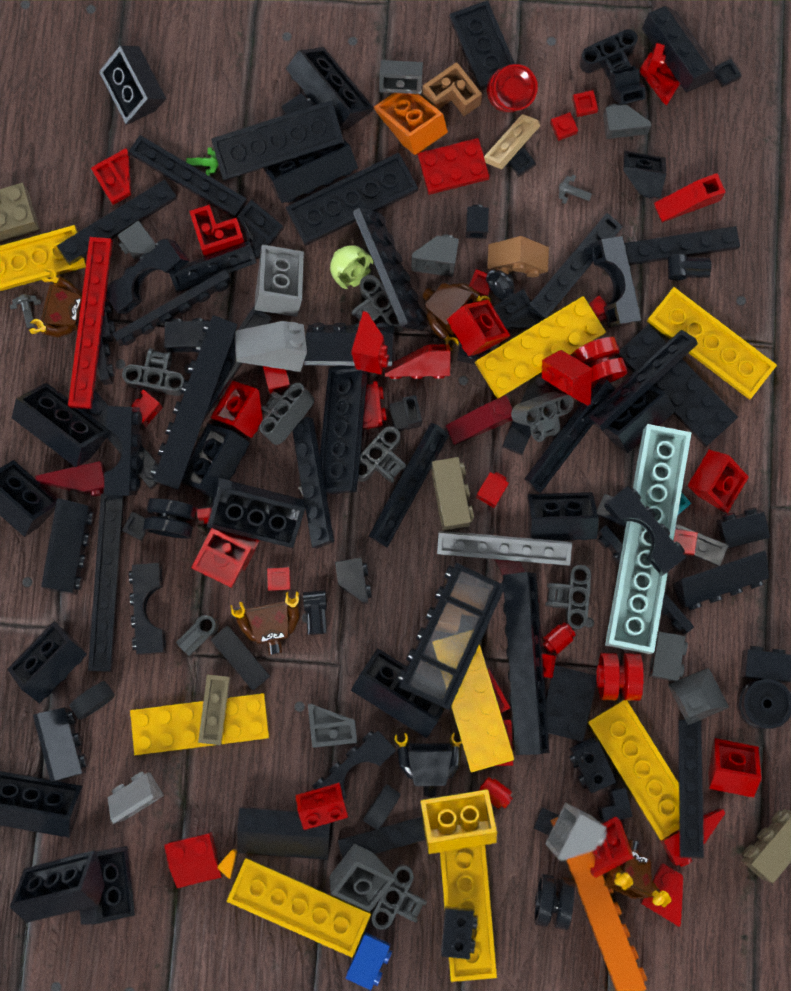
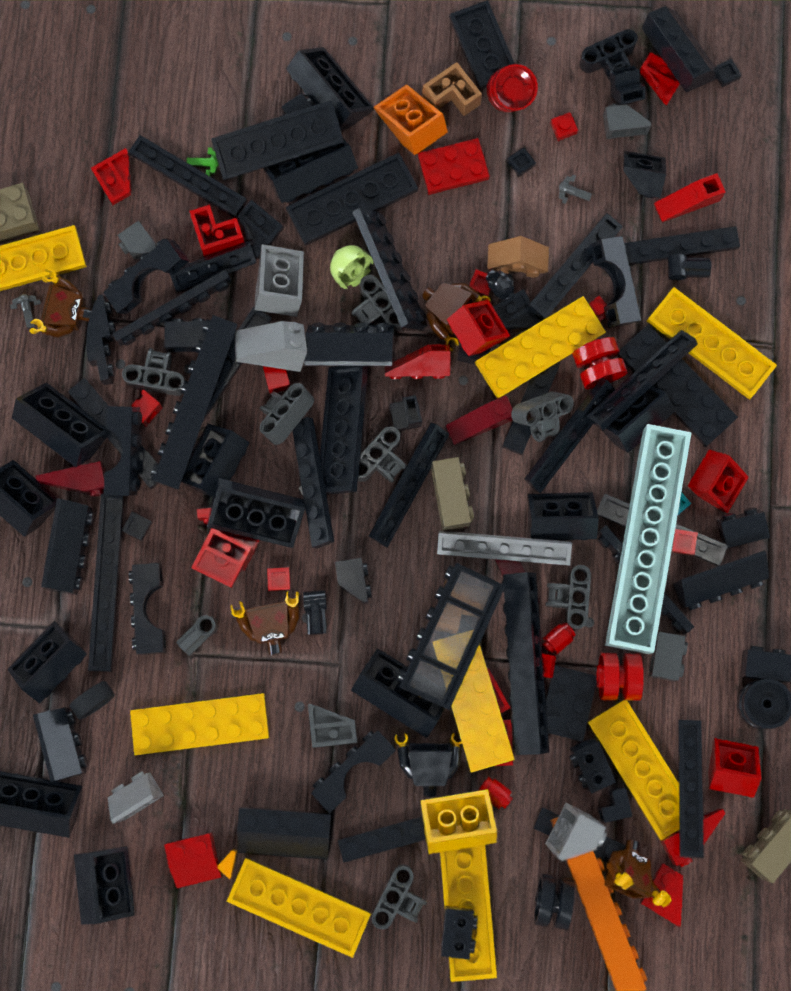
black slope [9,850,104,923] -> none
black plate [57,179,177,266] -> none
red plate [68,237,113,409] -> none
black slope [99,46,167,124] -> none
black wheel [143,498,197,539] -> none
dark tan plate [198,675,230,745] -> none
black tile [210,625,271,691] -> none
red slope [211,381,263,438] -> none
red bracket [295,783,348,830] -> none
dark grey slope [329,844,395,912] -> none
blue brick [345,932,392,990] -> none
red slope [351,311,389,374] -> none
red bracket [362,381,386,430] -> none
black tyre [363,784,401,830] -> none
dark grey brick [379,60,423,94] -> none
dark grey slope [411,234,459,277] -> none
black brick [465,204,489,239] -> none
red brick [476,472,509,508] -> none
tan plate [484,114,540,169] -> none
red slope [542,350,592,406] -> none
red plate [572,90,598,117] -> none
red wing [590,816,634,878] -> none
black arch [604,486,686,576] -> none
red plate [647,43,666,75] -> none
dark grey slope [668,668,729,725] -> none

